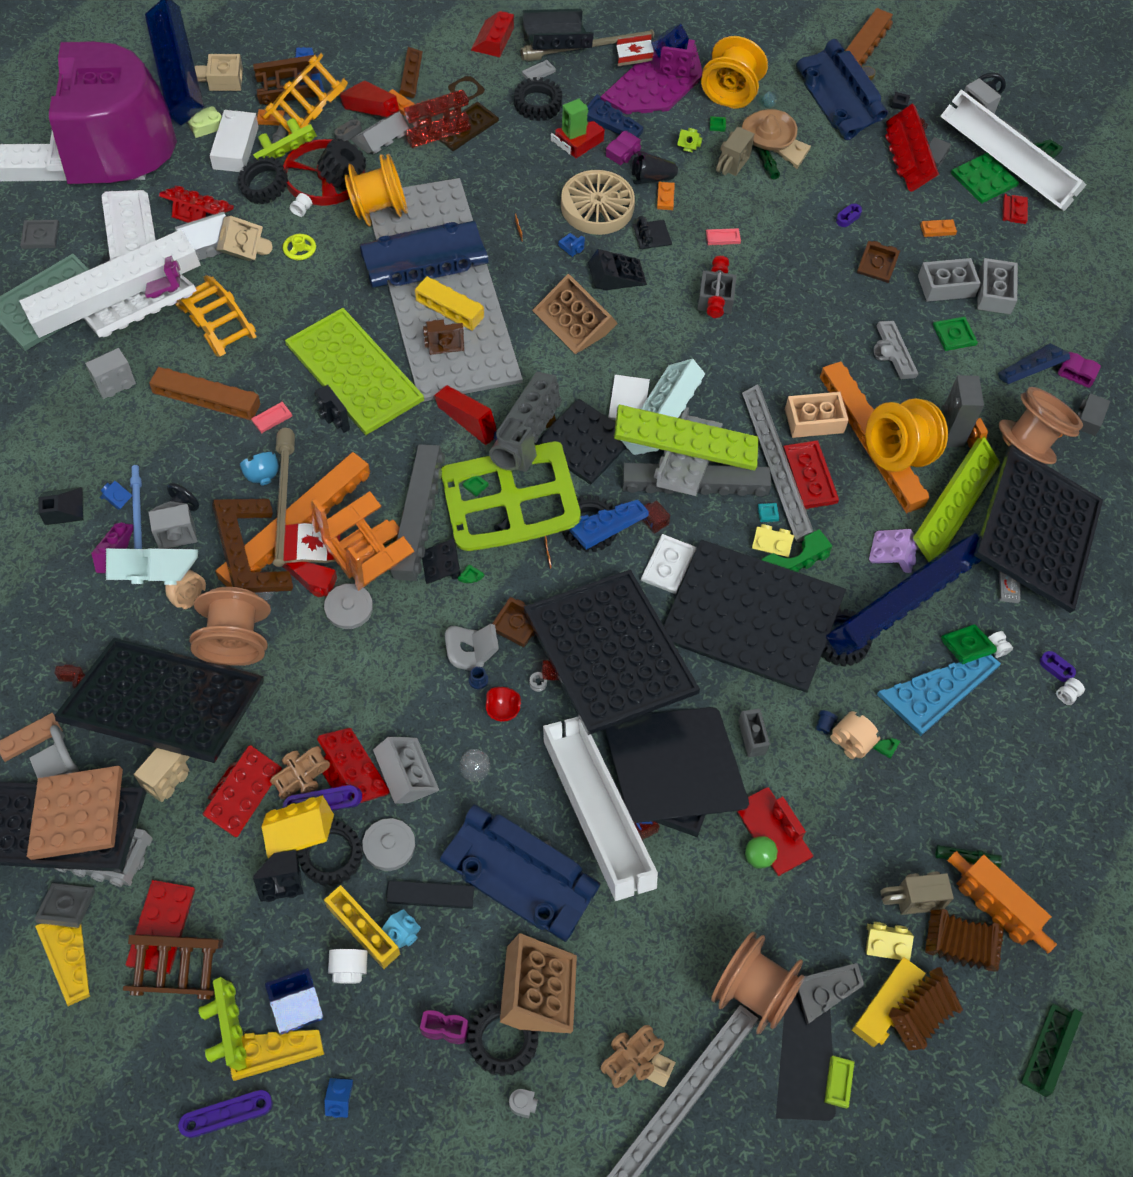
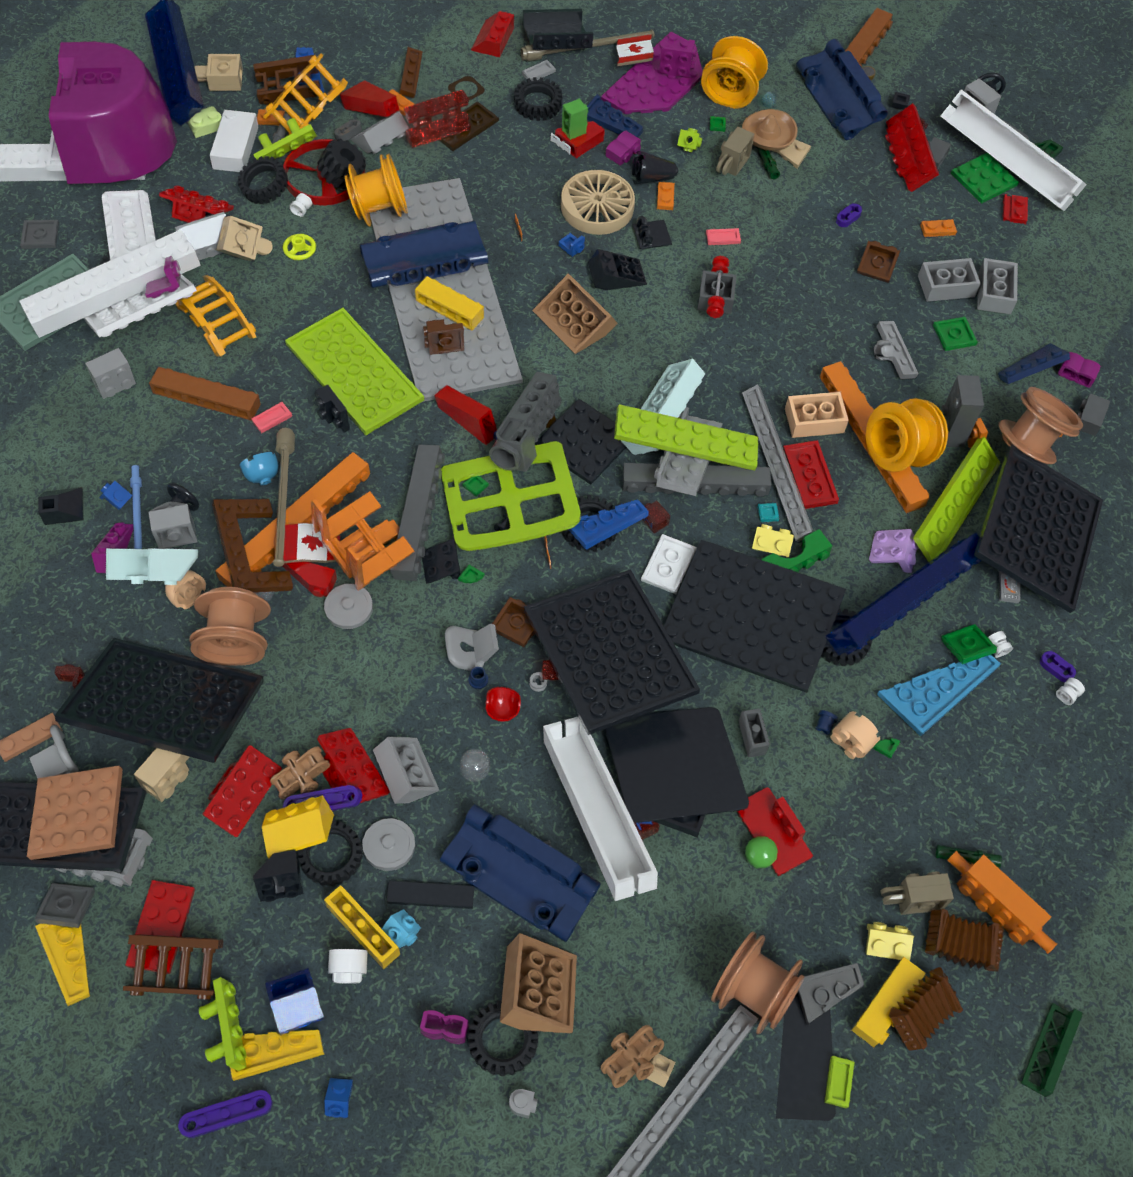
white tile [608,375,650,421] -> none
clear blue slope [651,23,689,58] -> none

